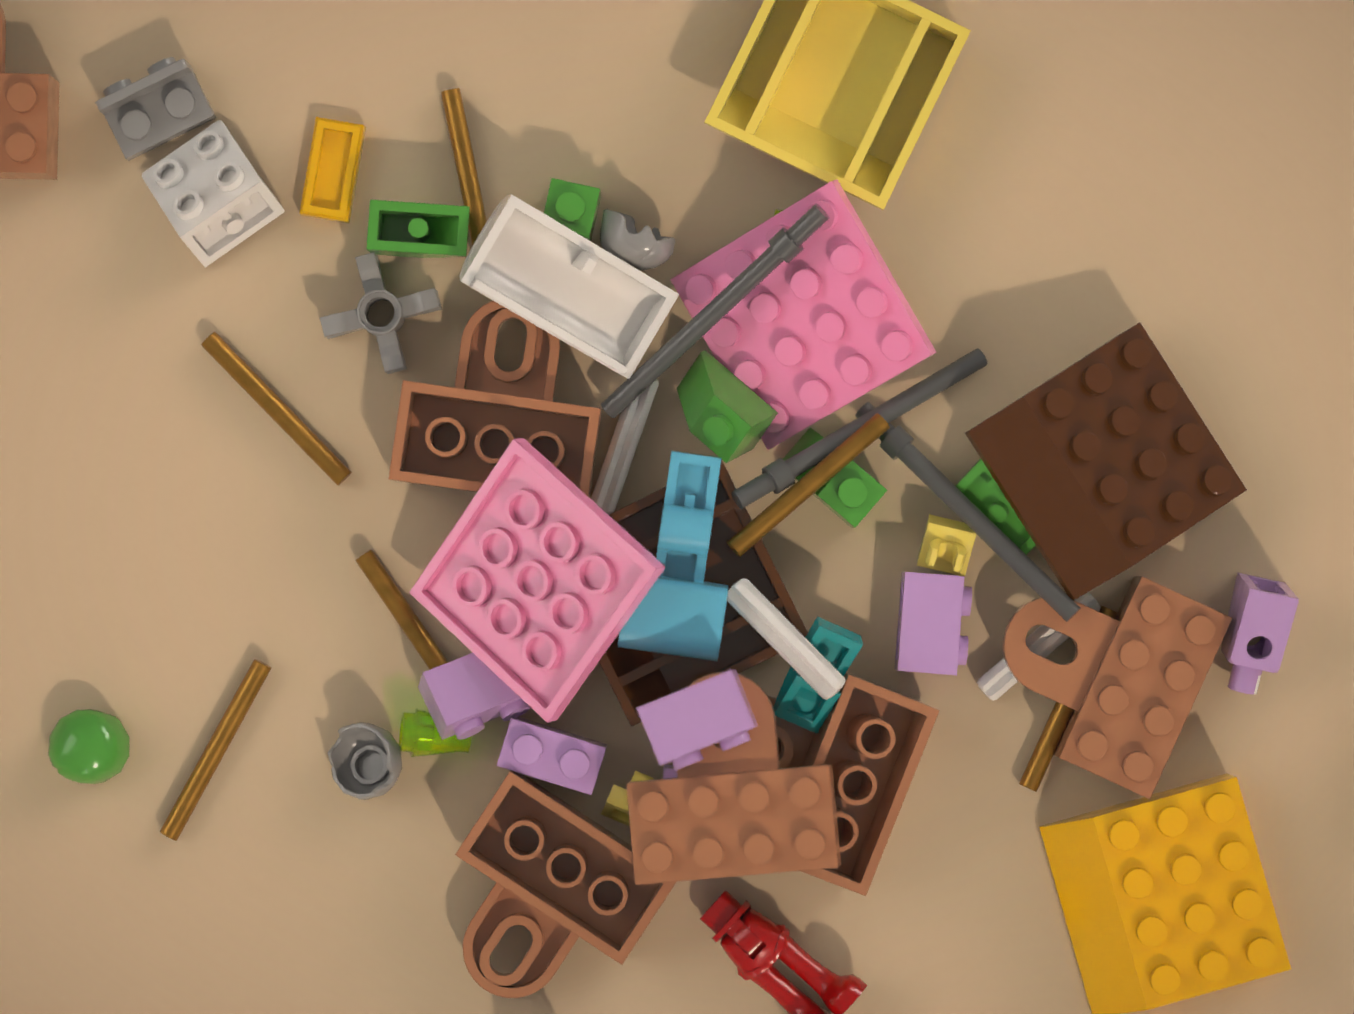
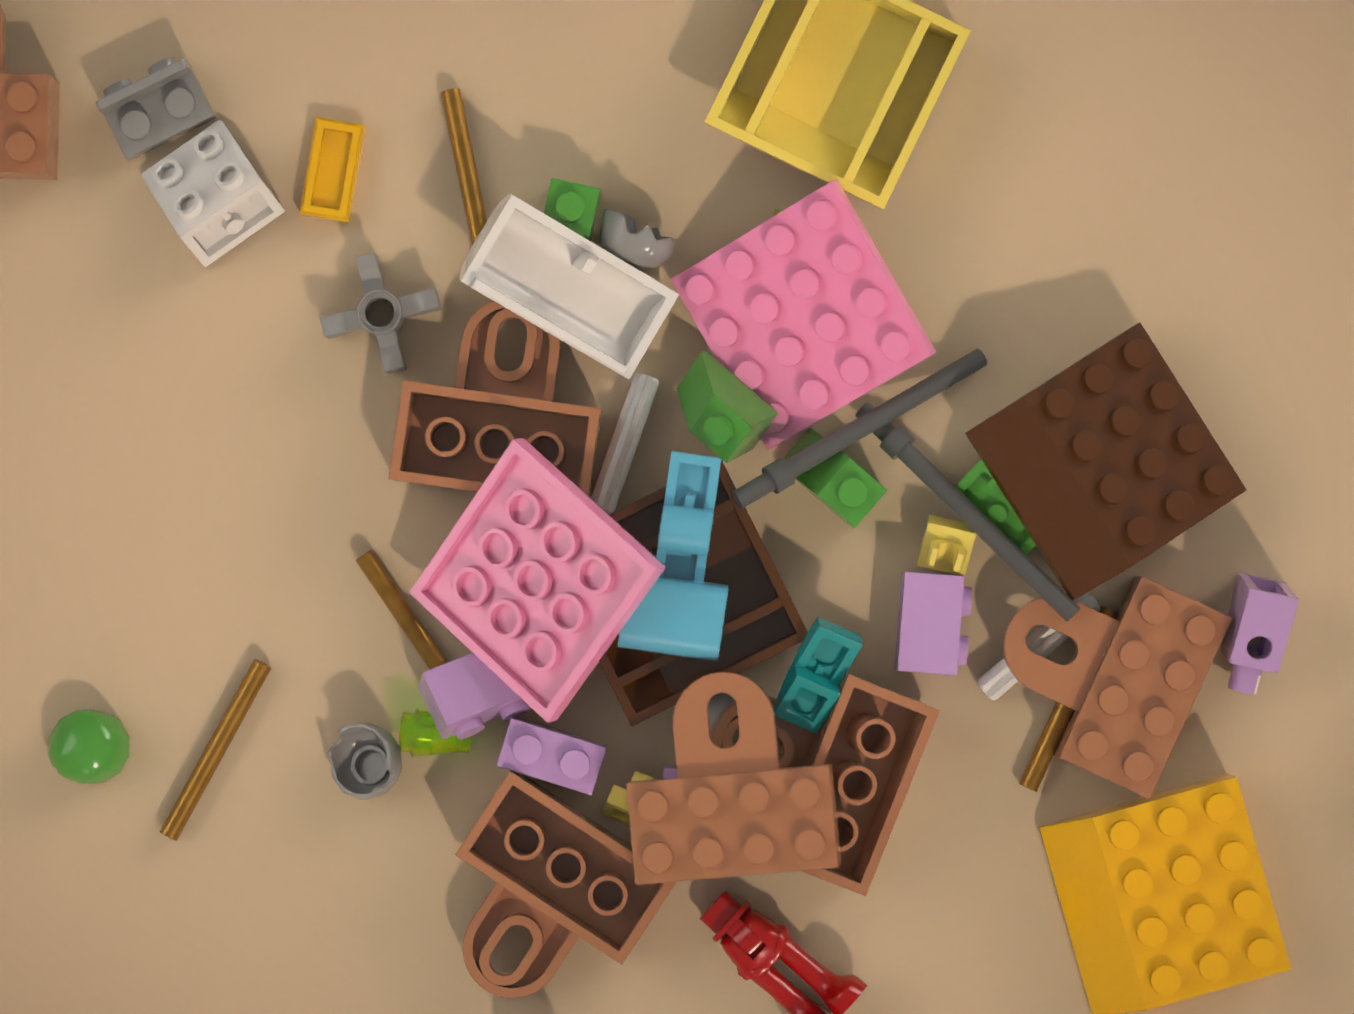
pearl gold bar [201,332,352,486] -> none
bright green slope [366,200,470,258] -> none
dark grey bar [601,204,829,418] -> none
lavender brick [637,669,758,771] -> none
pearl gold bar [727,413,890,557] -> none
white axle [727,578,846,700] -> none

